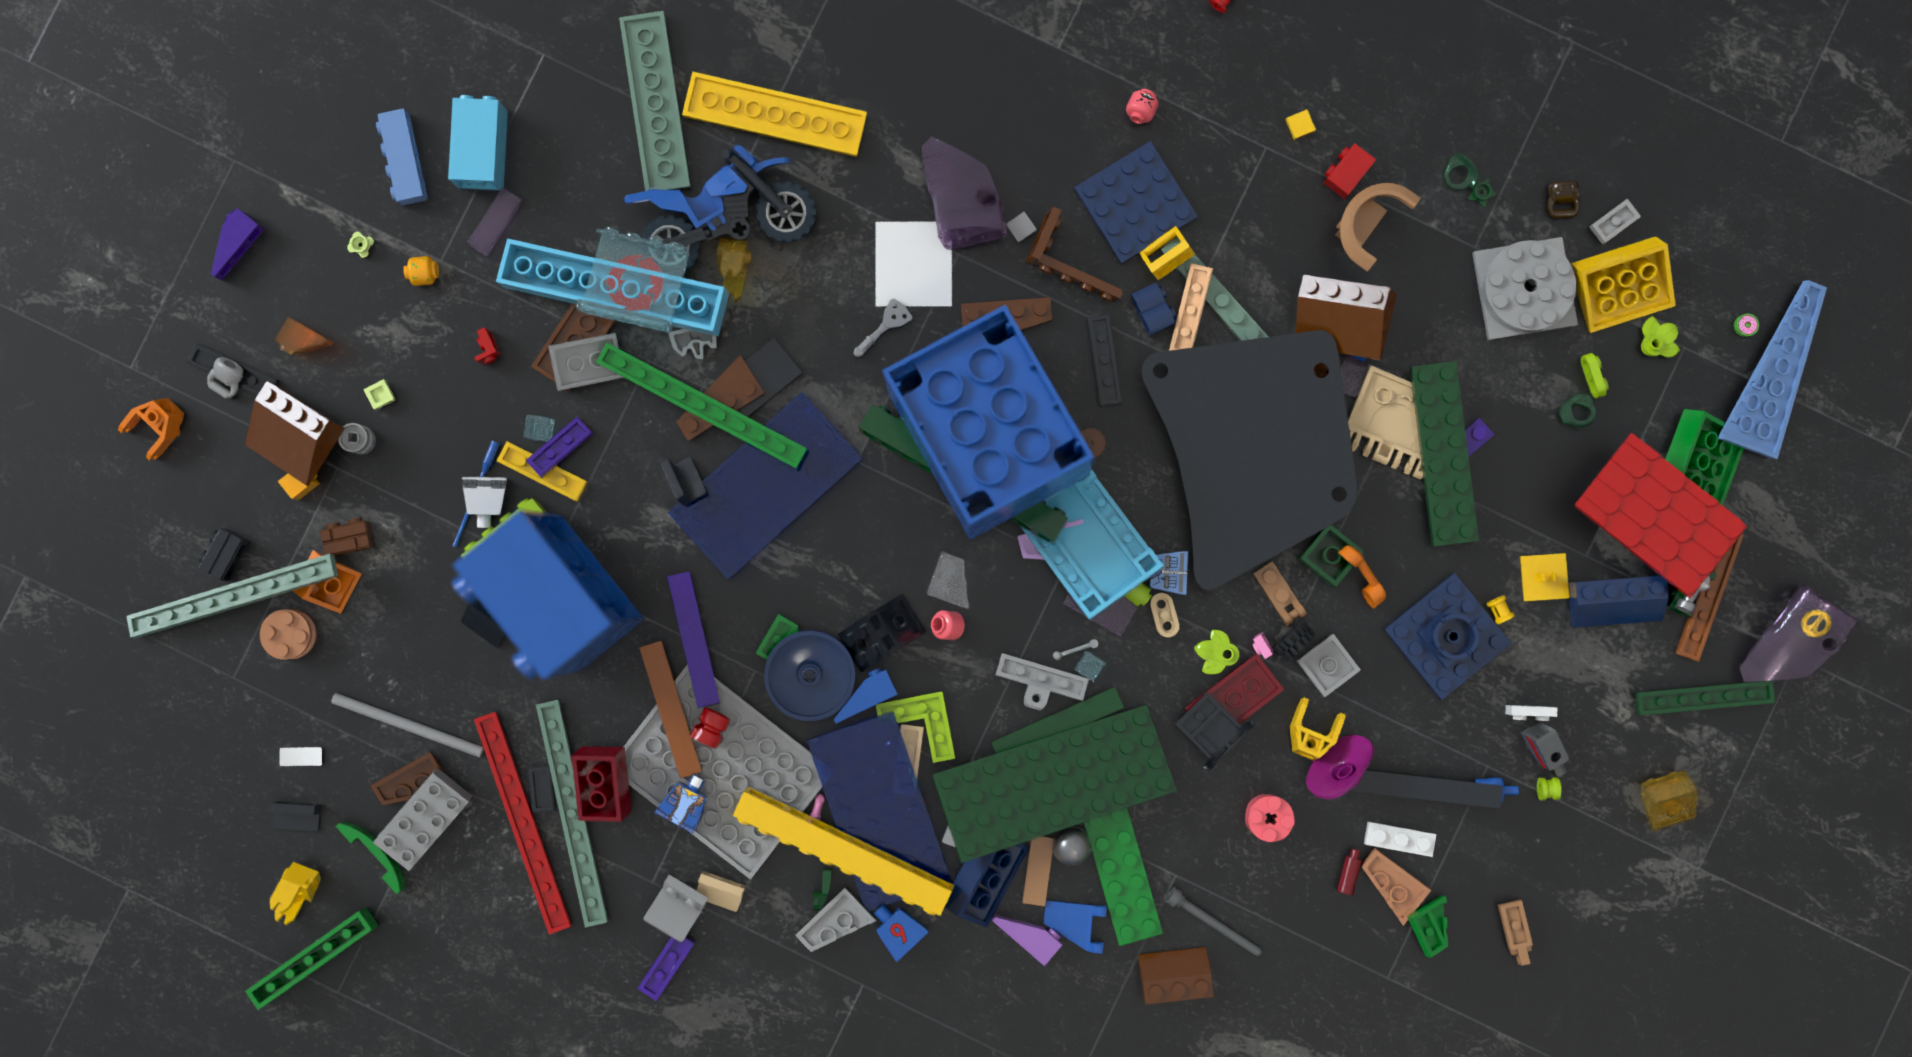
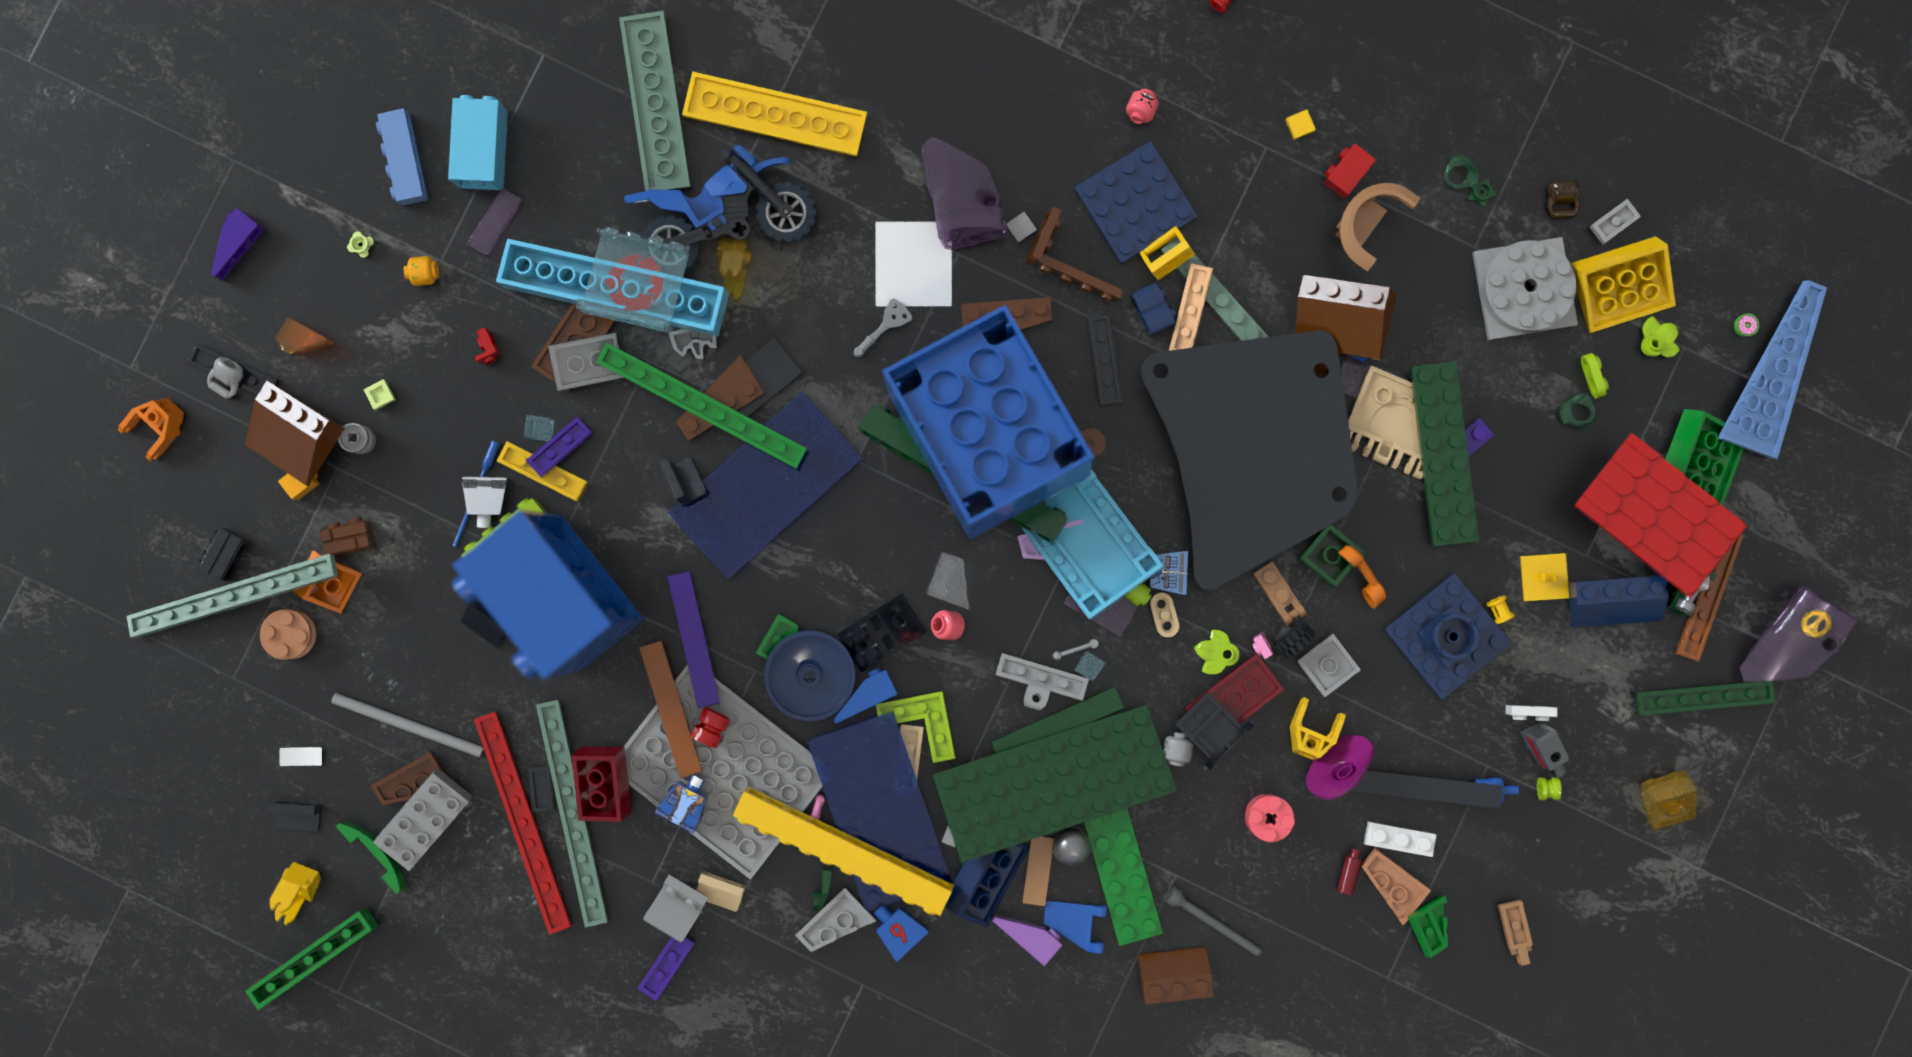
none -> light grey head [1163,732,1194,766]

